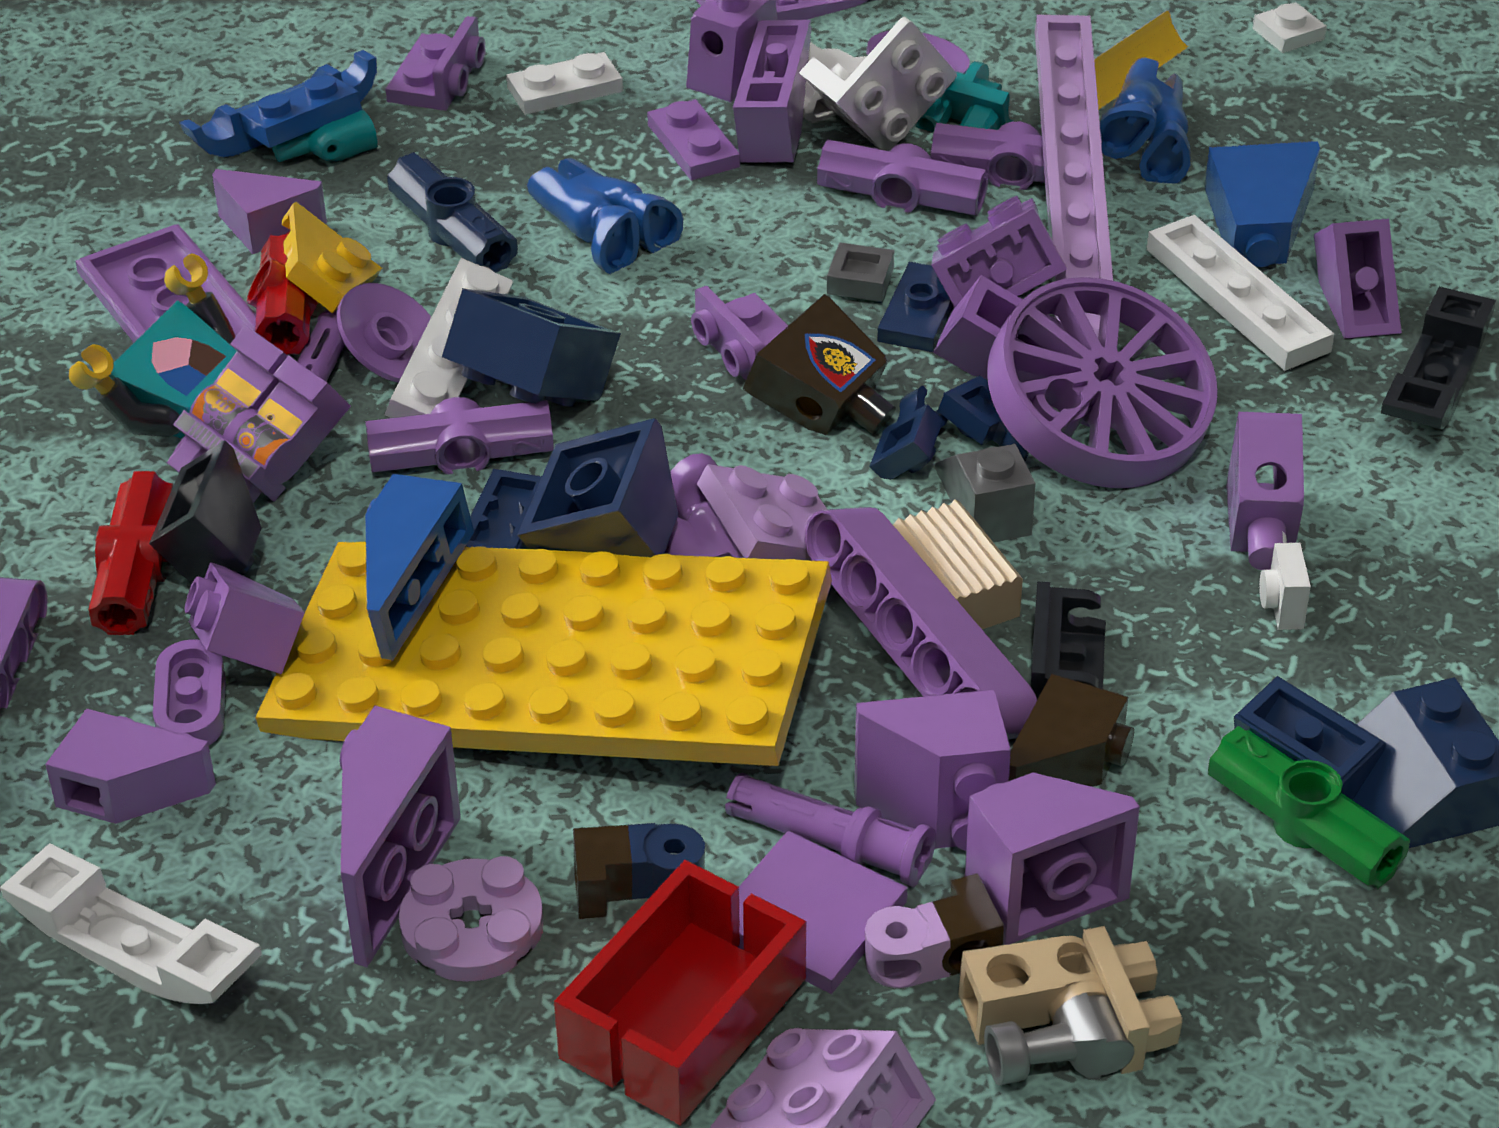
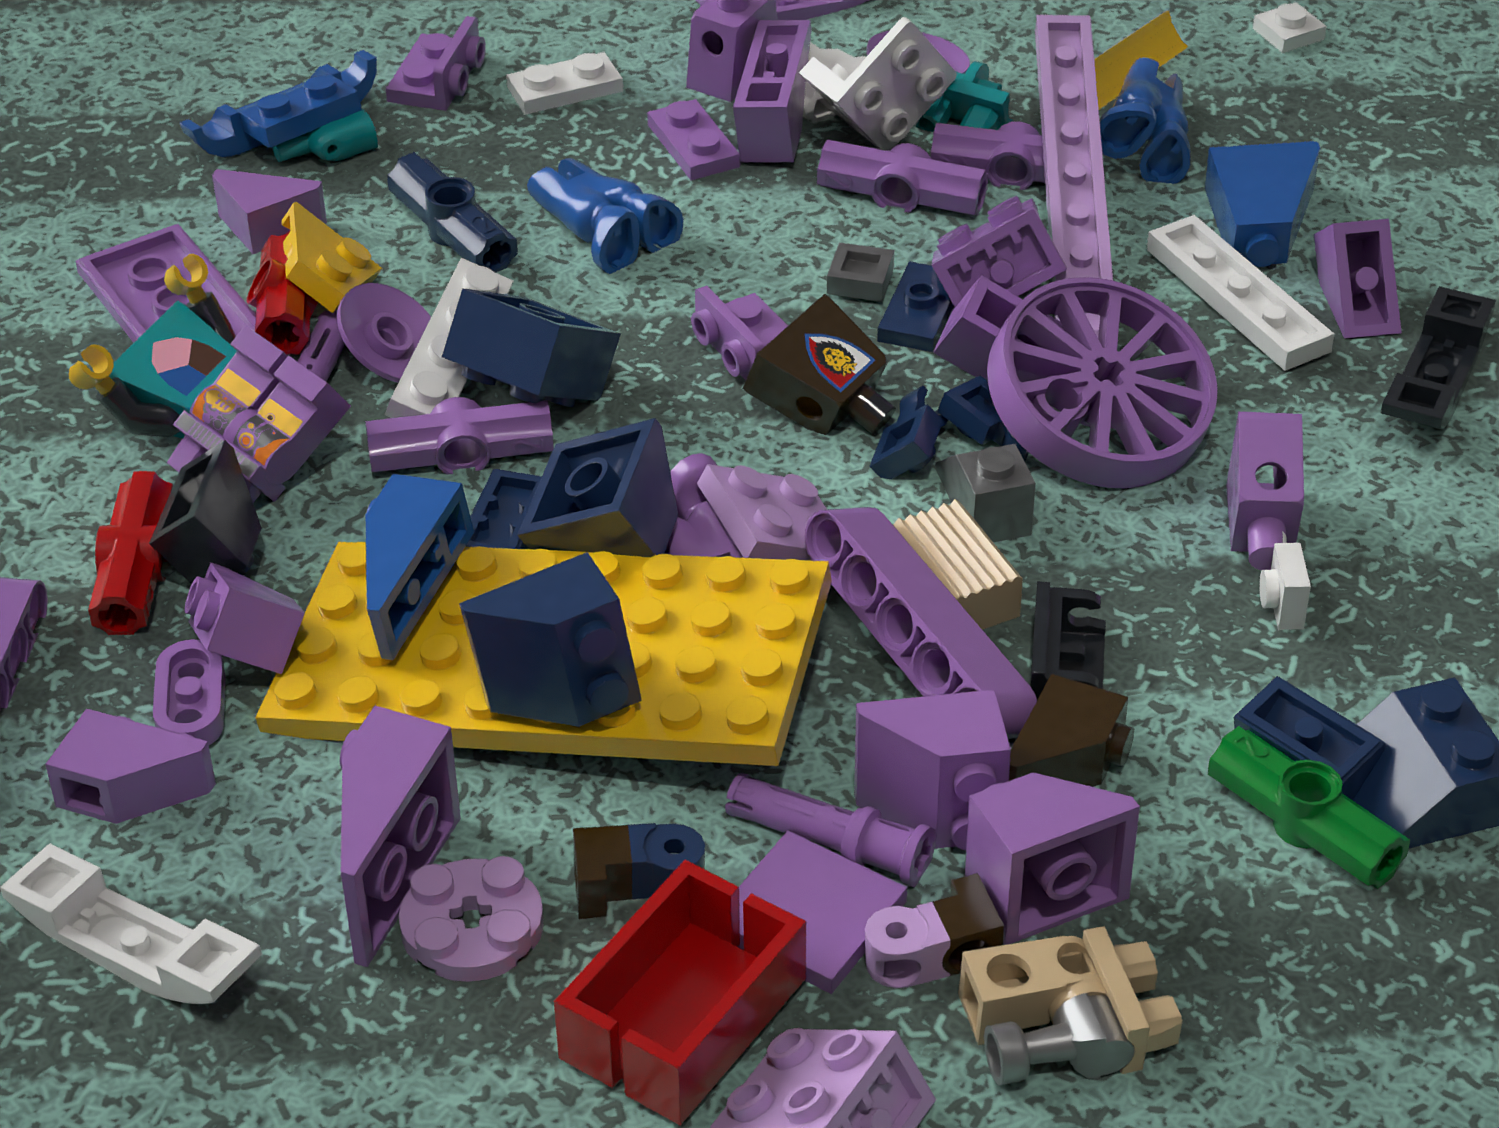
none -> dark blue slope [459,552,642,727]

